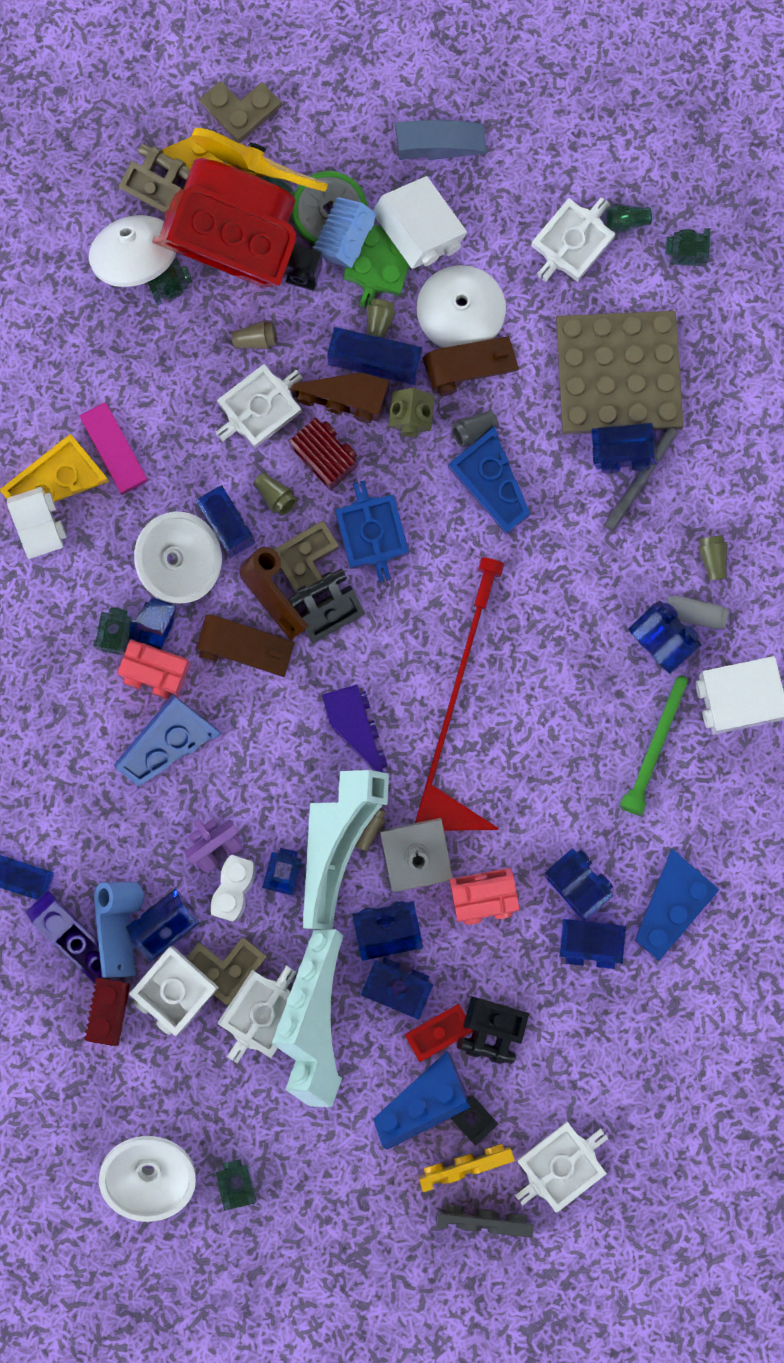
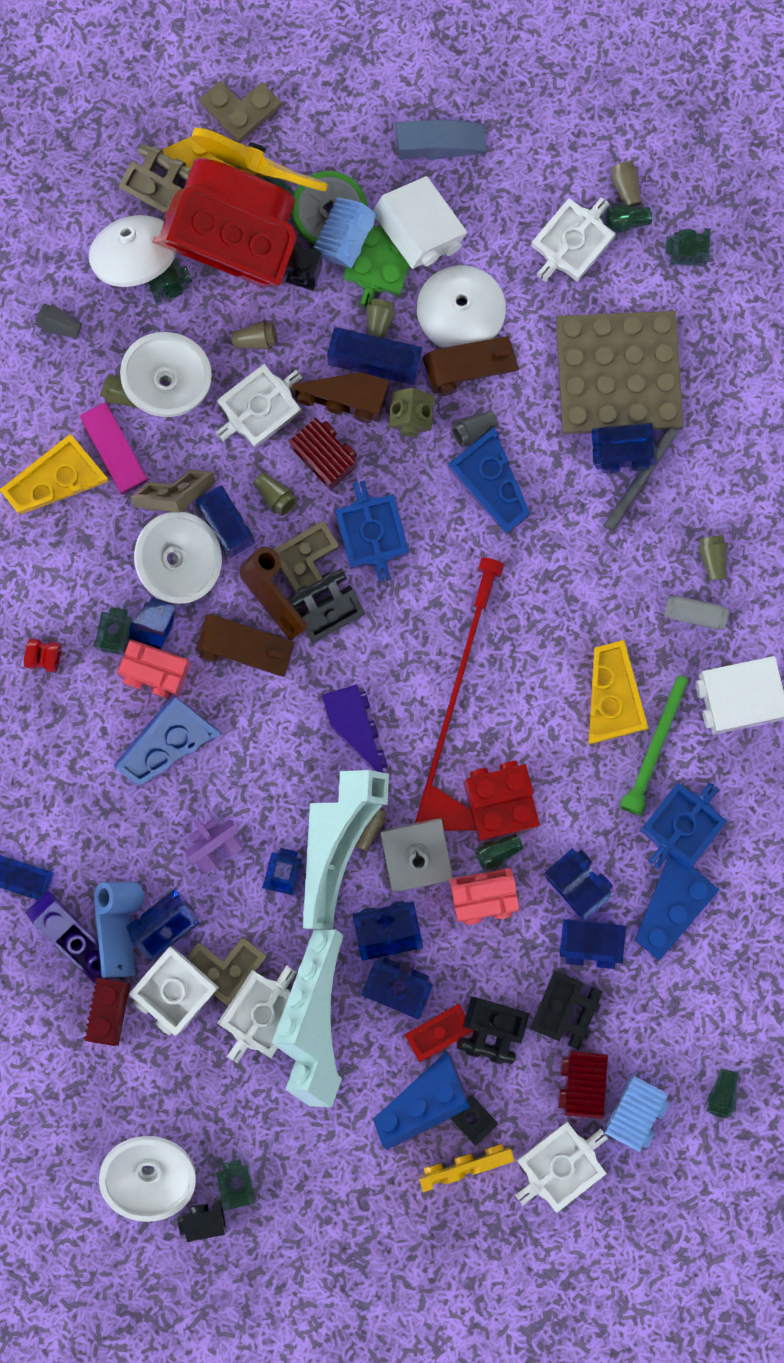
white brick [7,487,67,559] -> none
white brick [211,855,256,923] -> none
dark grey wing [436,1204,534,1238] -> none
clear blue brick [629,600,702,674] -> none
none -> red wheel [24,638,62,673]
none -> dark grey cone [35,303,82,340]
none -> olive cone [100,374,139,409]
none -> white dish [120,332,212,417]
none -> dark tan plate [130,469,216,512]
none -> black brick [177,1200,227,1242]
none -> red plate [463,760,540,842]
none -> cone [475,833,523,871]
none -> black plate [530,970,603,1050]
none -> dark red brick [558,1051,608,1119]
none -> yellow wing [589,640,648,745]
none -> light blue brick [603,1075,669,1151]
none -> dark tan cone [609,161,642,208]
none -> blue plate [640,783,727,870]
none -> clear green cone [705,1069,739,1119]

